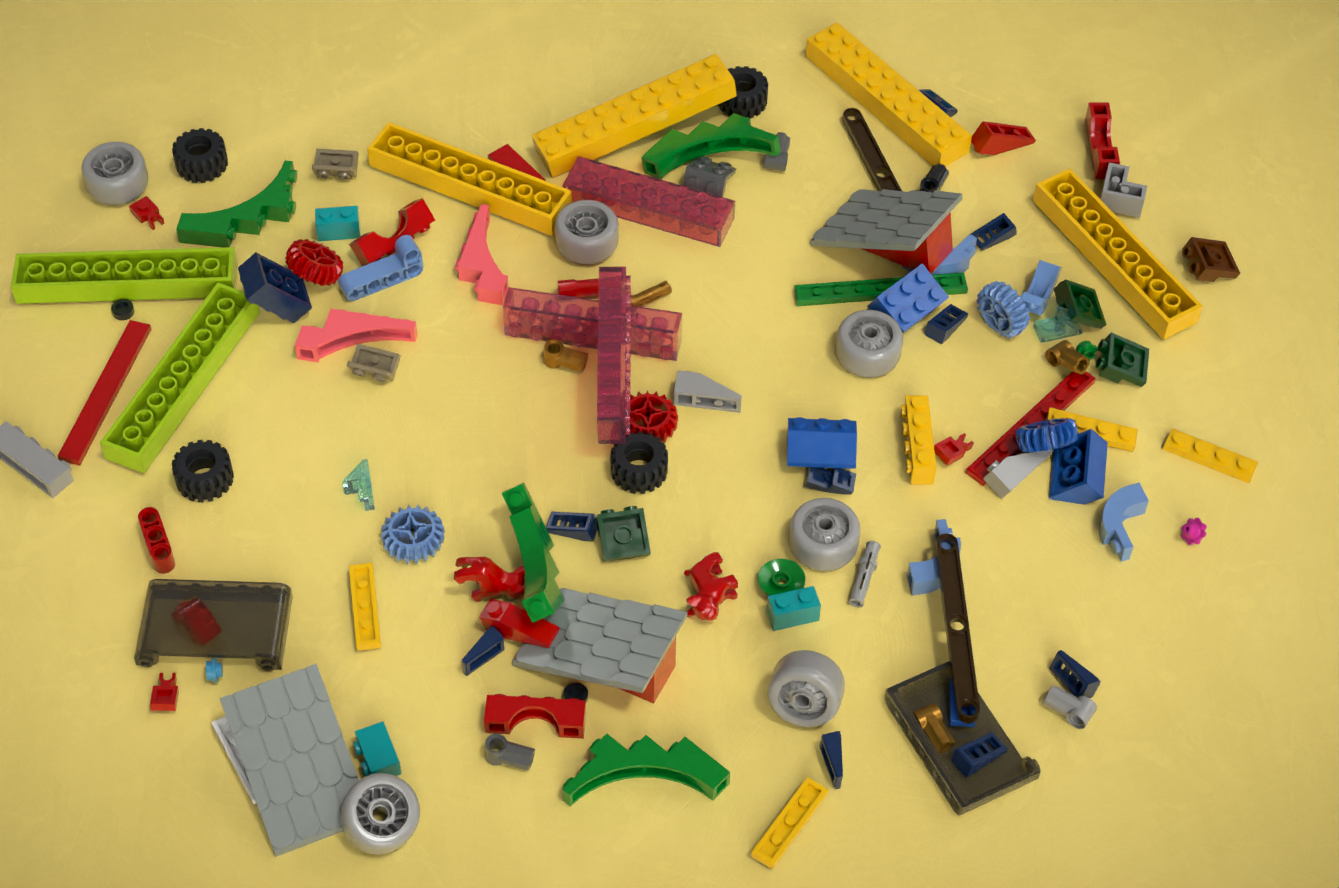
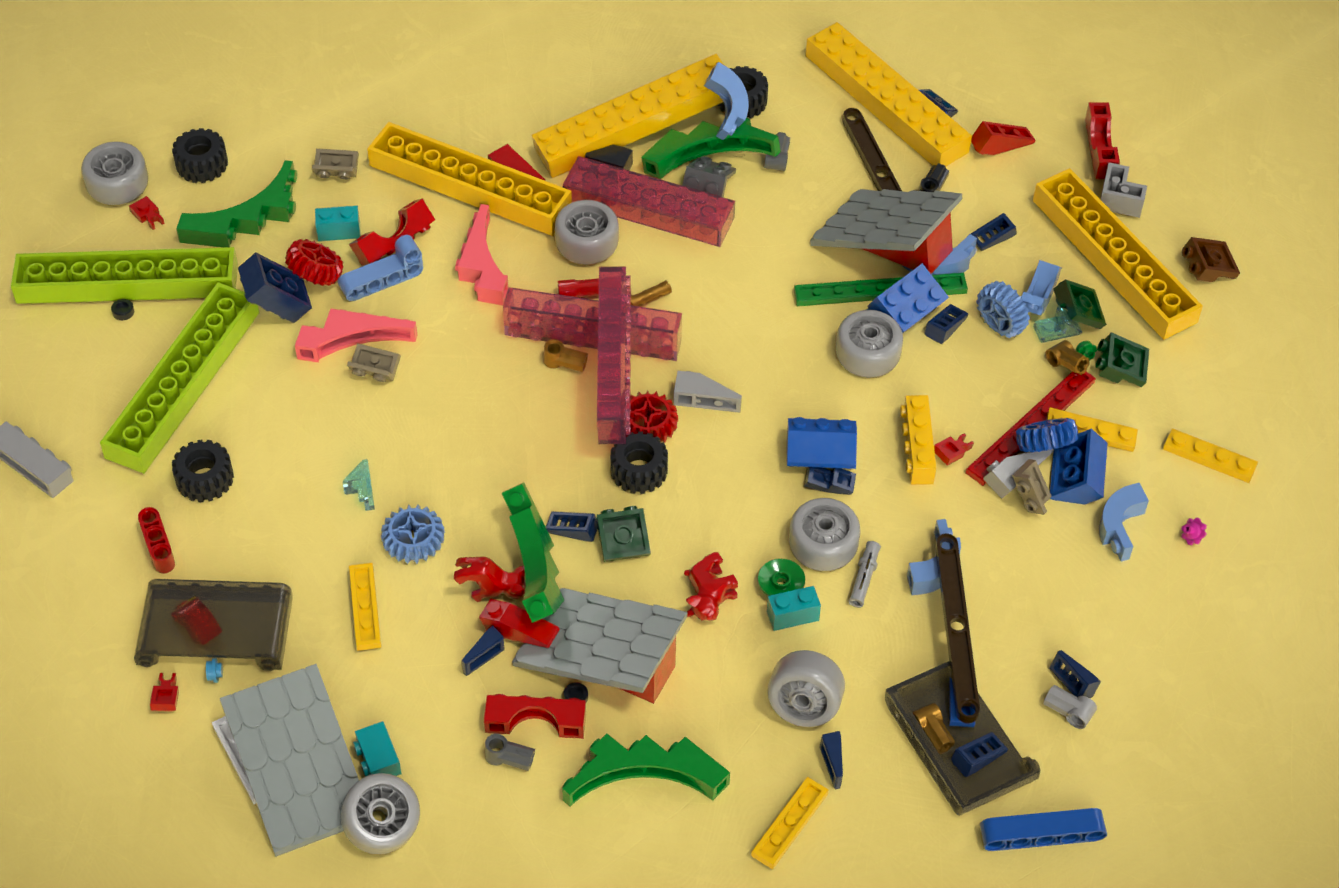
red tile [57,320,152,466] -> none
none -> black slope [585,144,633,181]
none -> medium blue arch [704,62,749,140]
none -> blue beam [980,808,1107,851]
none -> dark tan bracket [1012,459,1052,515]

